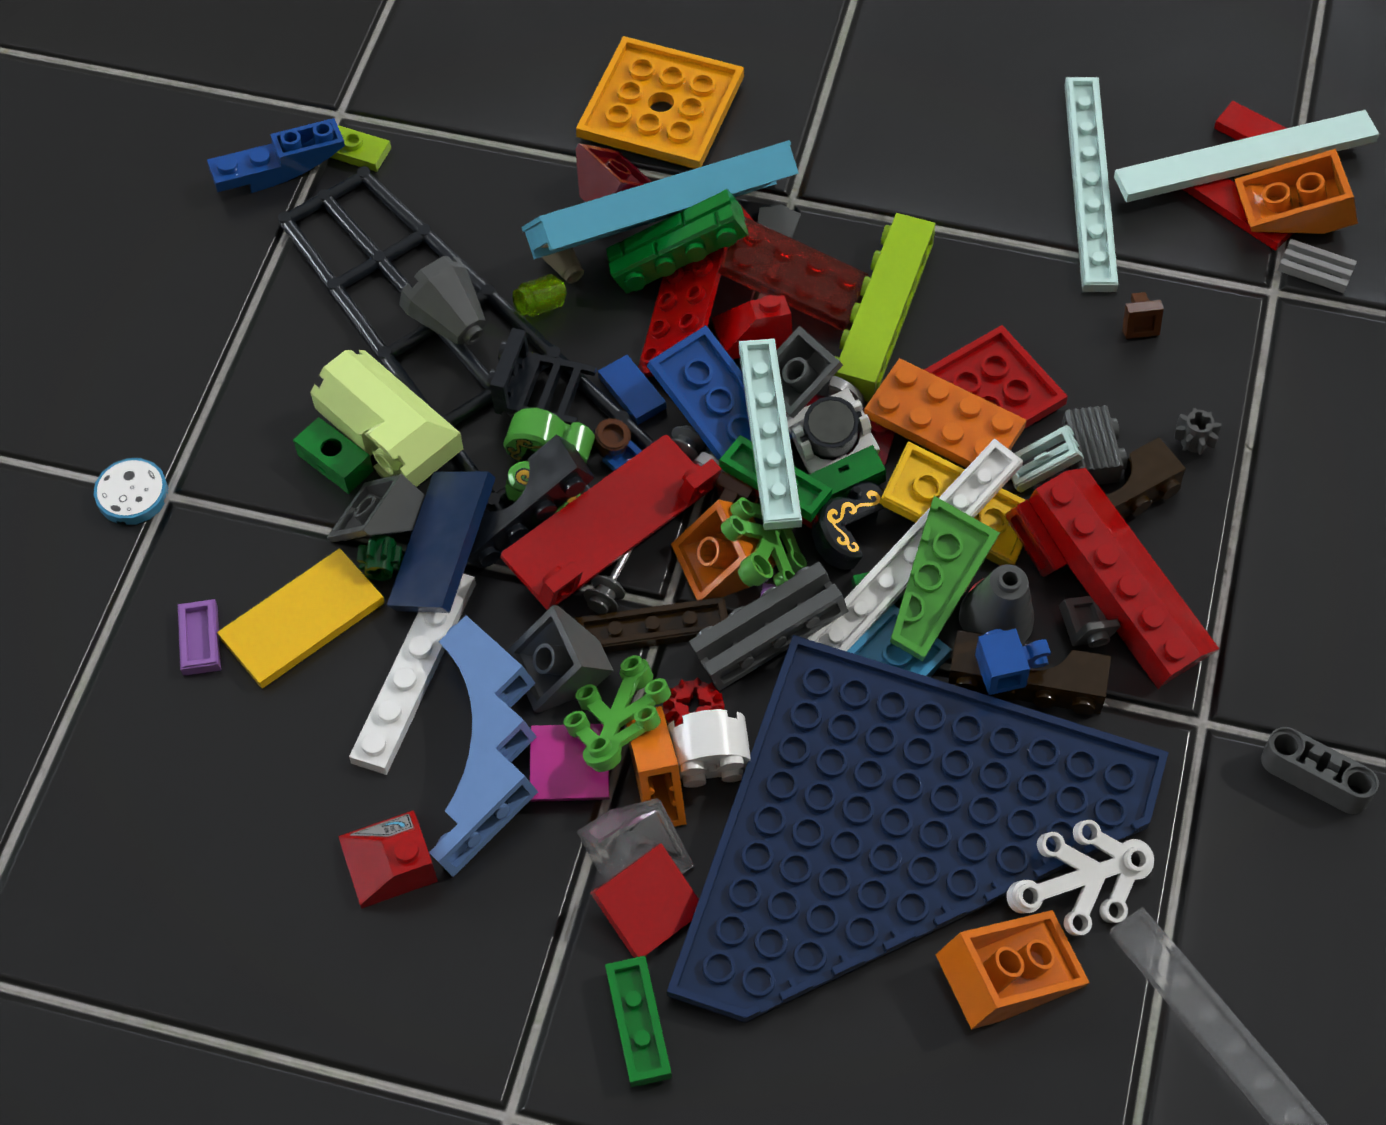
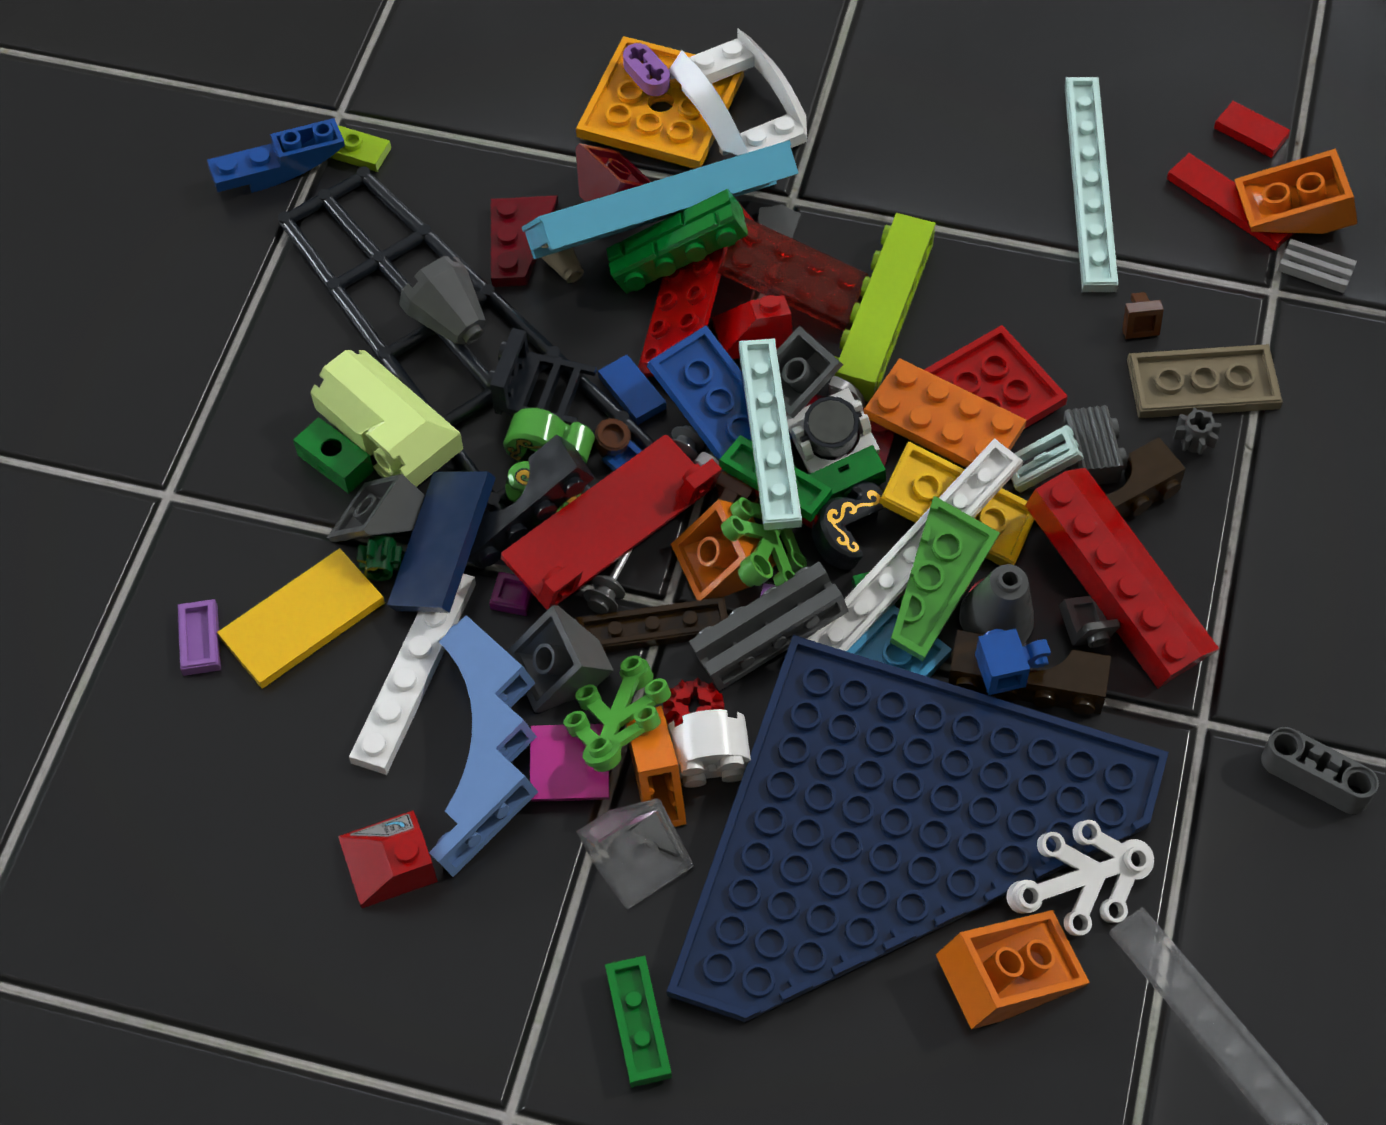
white tile [93,458,169,525] -> none
clear neon green brick [512,274,566,317] -> none
red piece [590,843,699,958] -> none
red tile [1005,499,1067,577] -> none
light aqua tile [1114,110,1379,202] -> none
none -> magenta tile [489,571,533,616]
none -> dark red wing [491,195,559,287]
none -> medium lavender beam [623,43,670,96]
none -> white wedge [669,28,807,156]
none -> dark tan tile [1127,344,1283,418]

